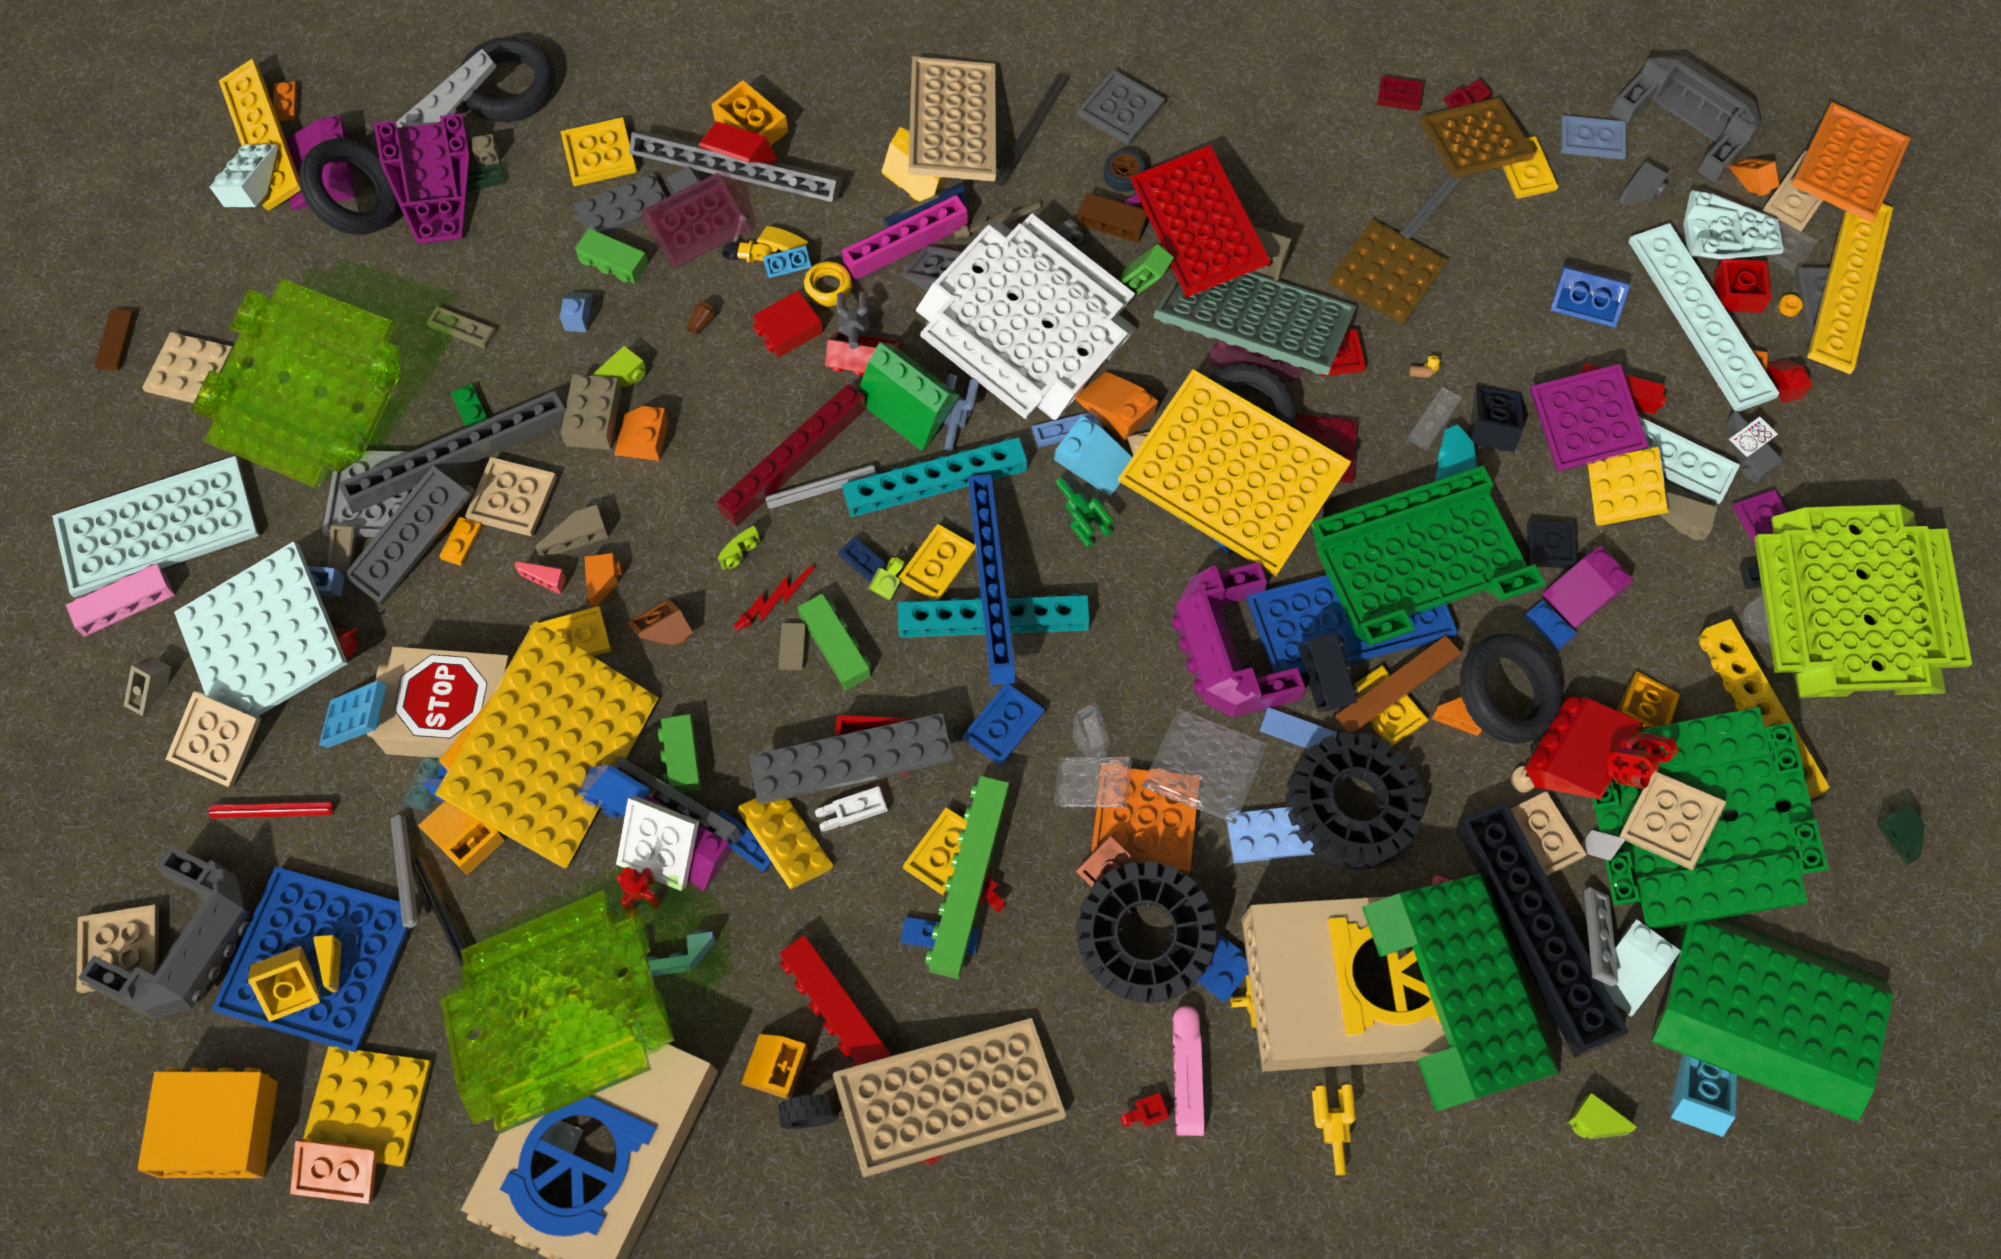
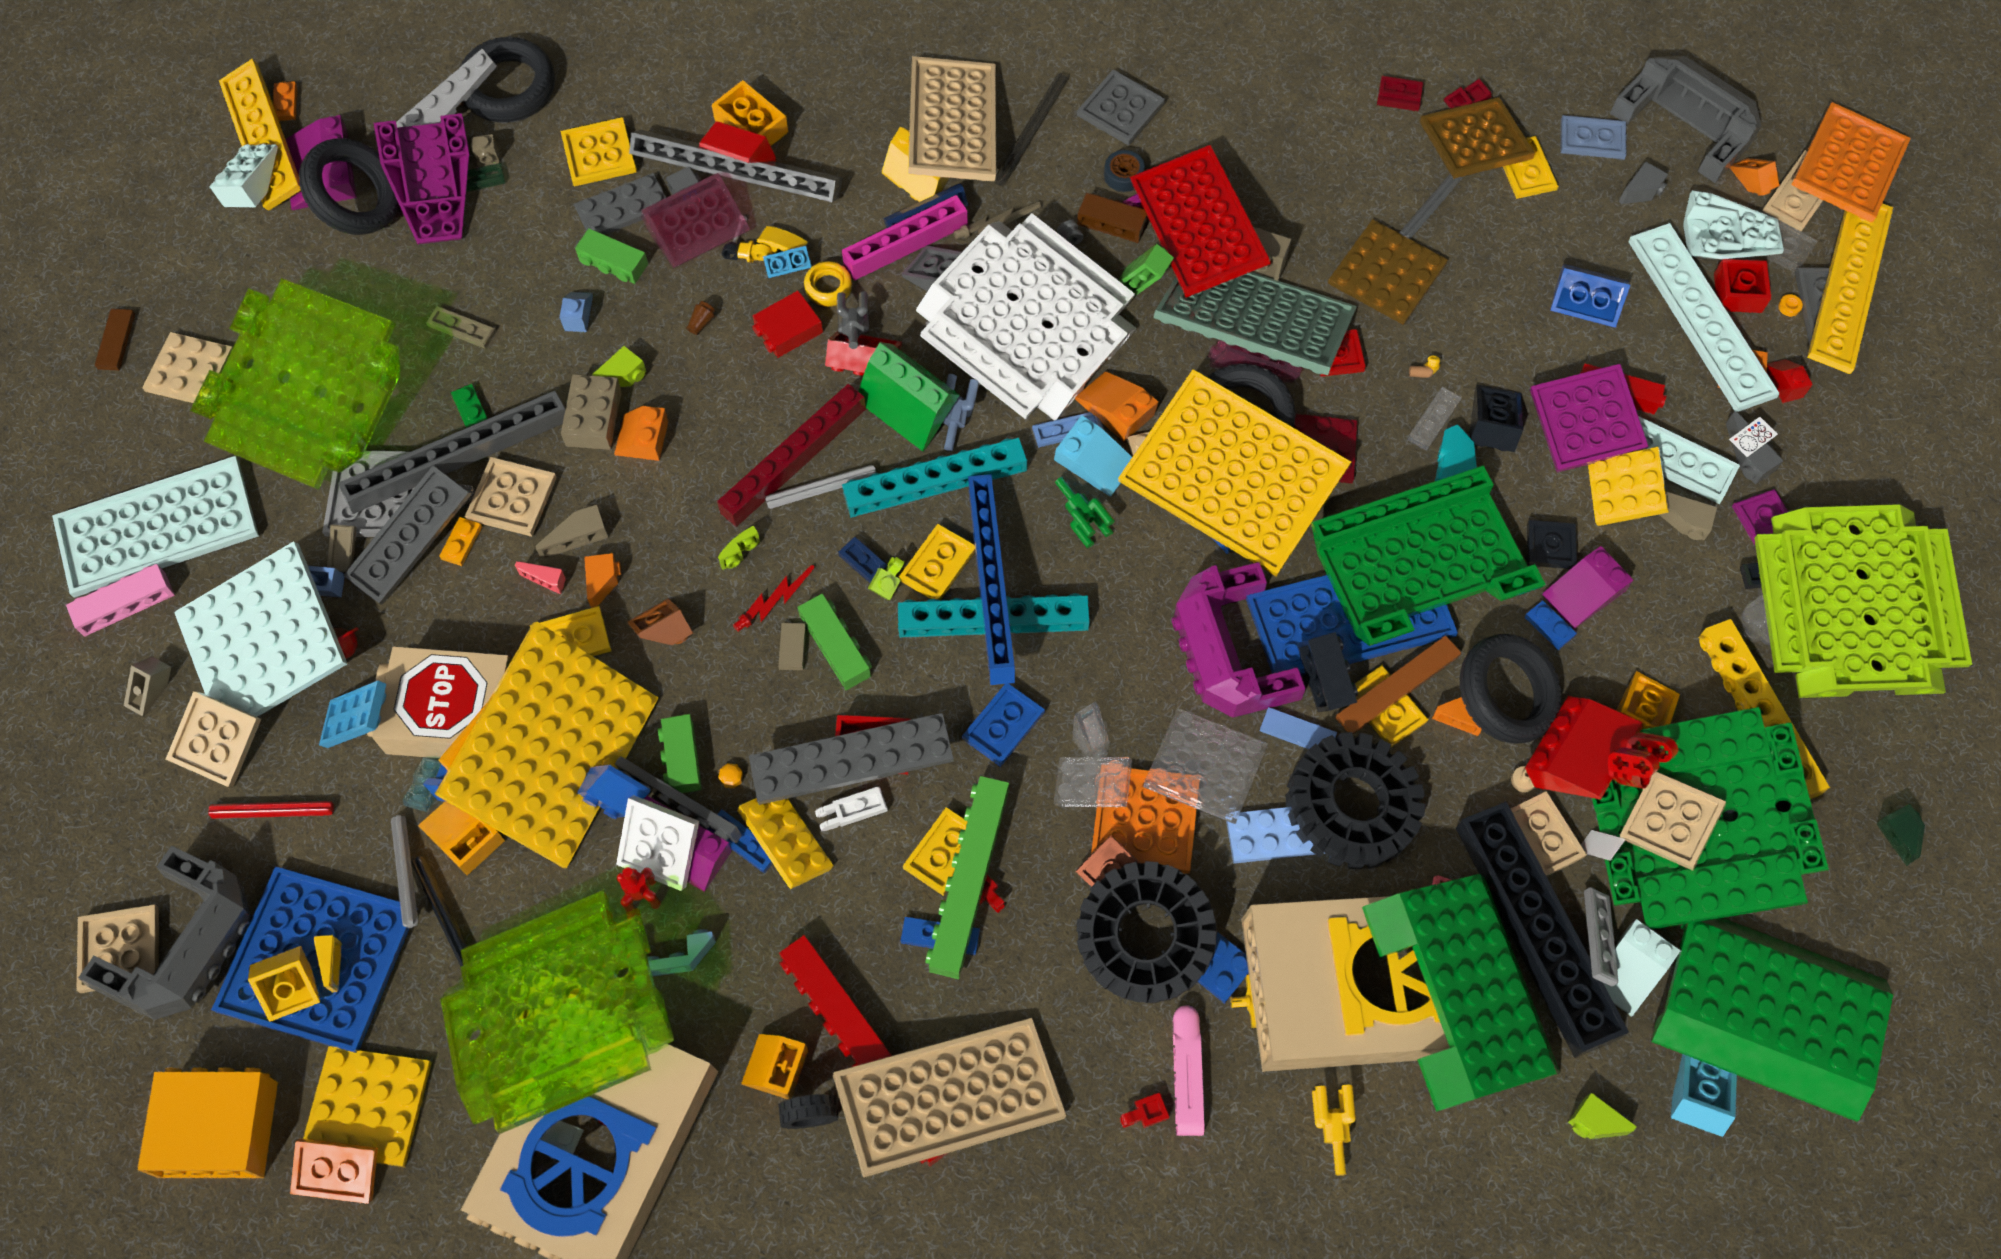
none -> light orange tile [718,763,743,789]

